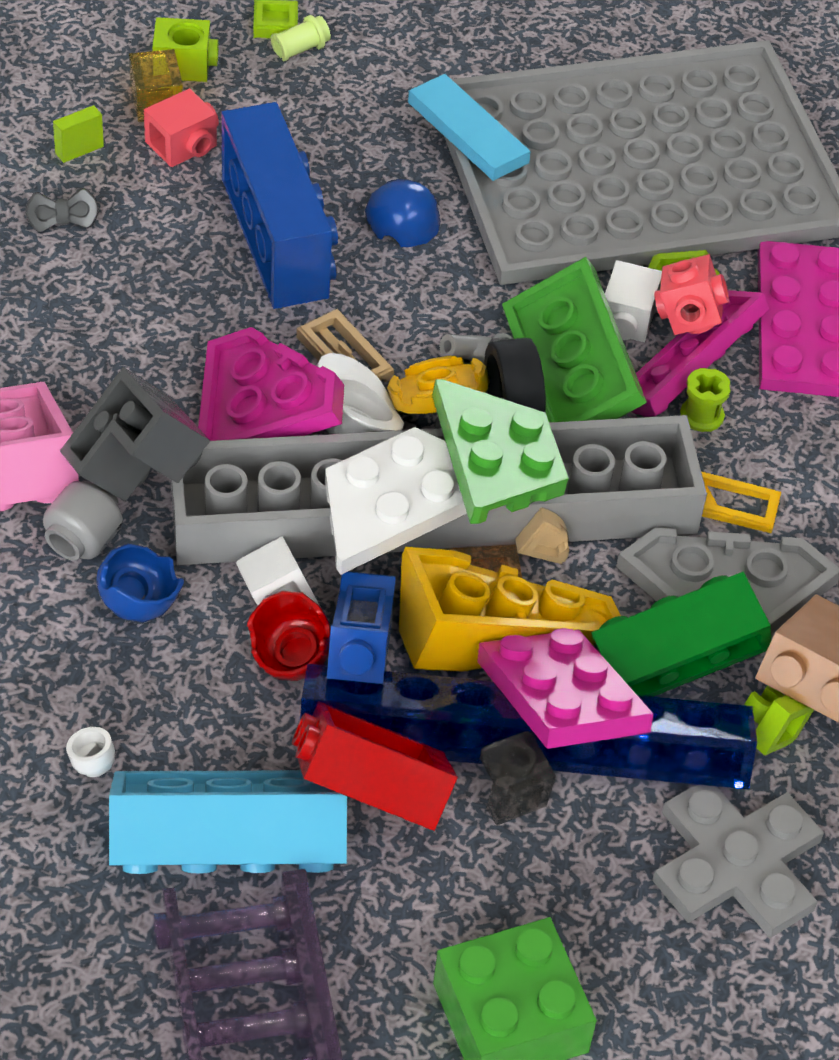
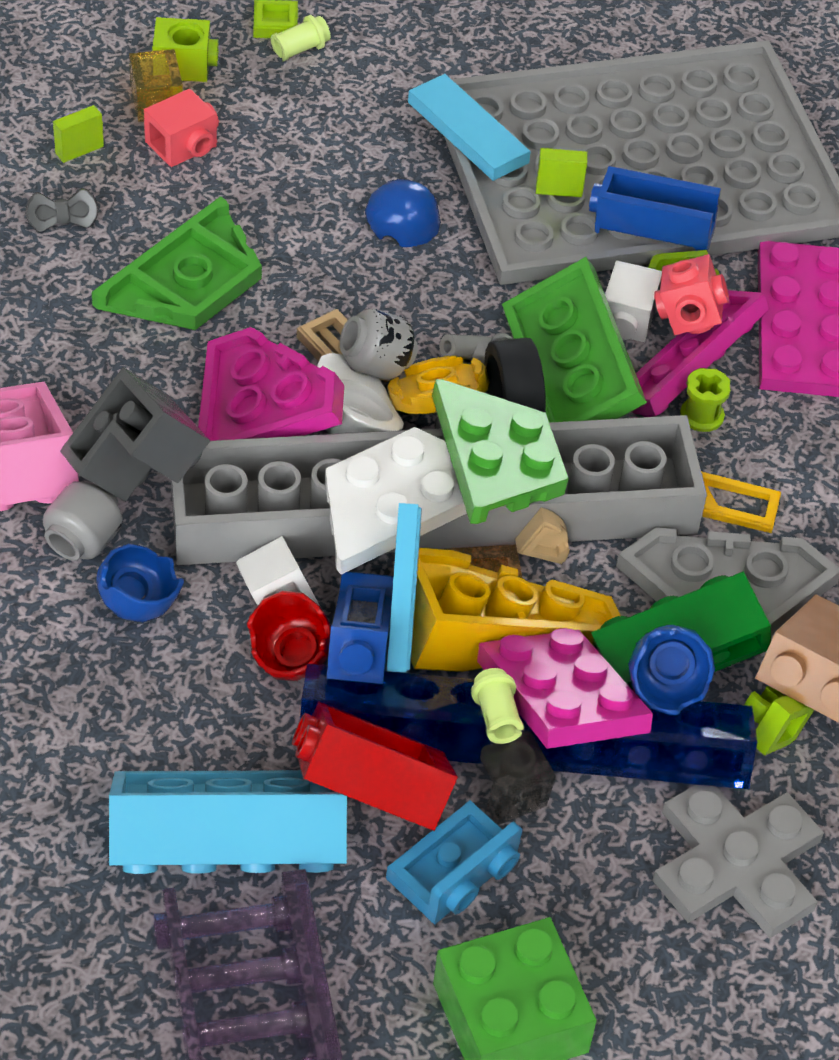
white hinge [66,727,115,777] -> none
blue brick [222,102,338,309] -> none
none -> bright green wing [92,196,262,330]
none -> light grey head [340,309,418,380]
none -> dark azure bracket [386,800,523,925]
none -> medium azure tile [387,503,422,672]
none -> yellowish green pin [471,668,524,744]
none -> lime tile [535,148,588,197]
none -> blue window [589,166,721,252]
none -> blue hair [628,625,715,715]

